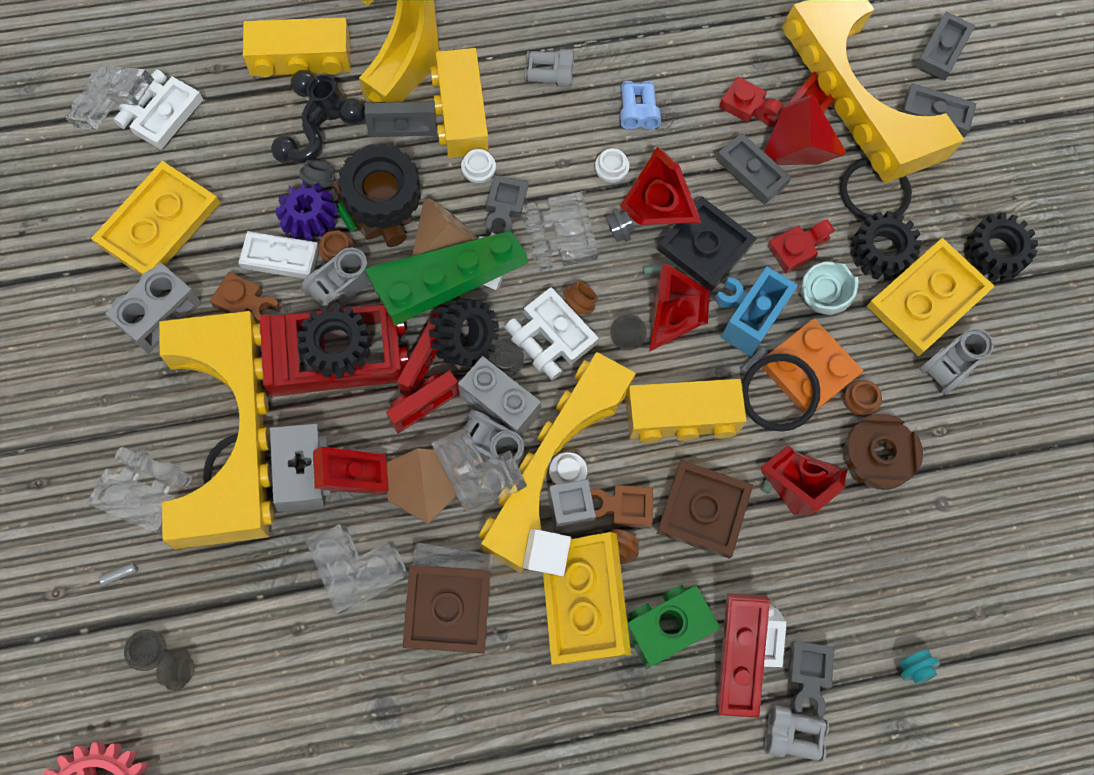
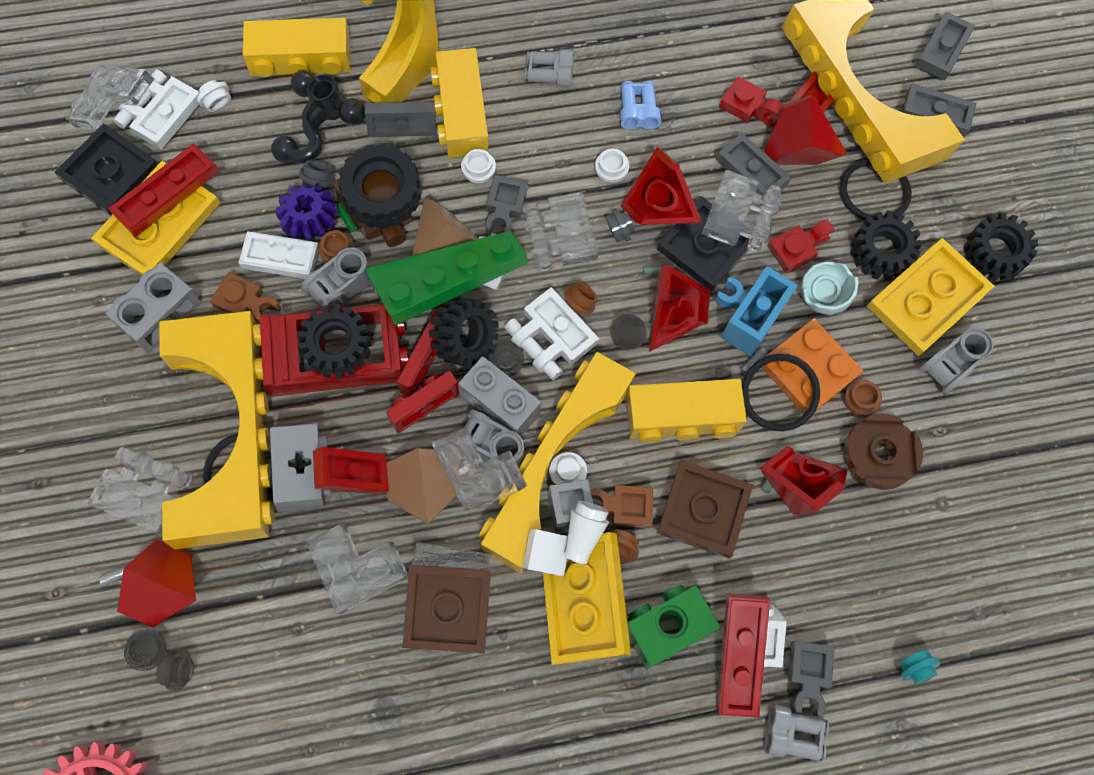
none -> black plate [54,123,158,216]
none -> red tile [108,143,219,237]
none -> red slope [117,539,196,628]
none -> white plate [197,80,231,112]
none -> white cone [564,501,609,564]
none -> clear plate [702,170,782,252]

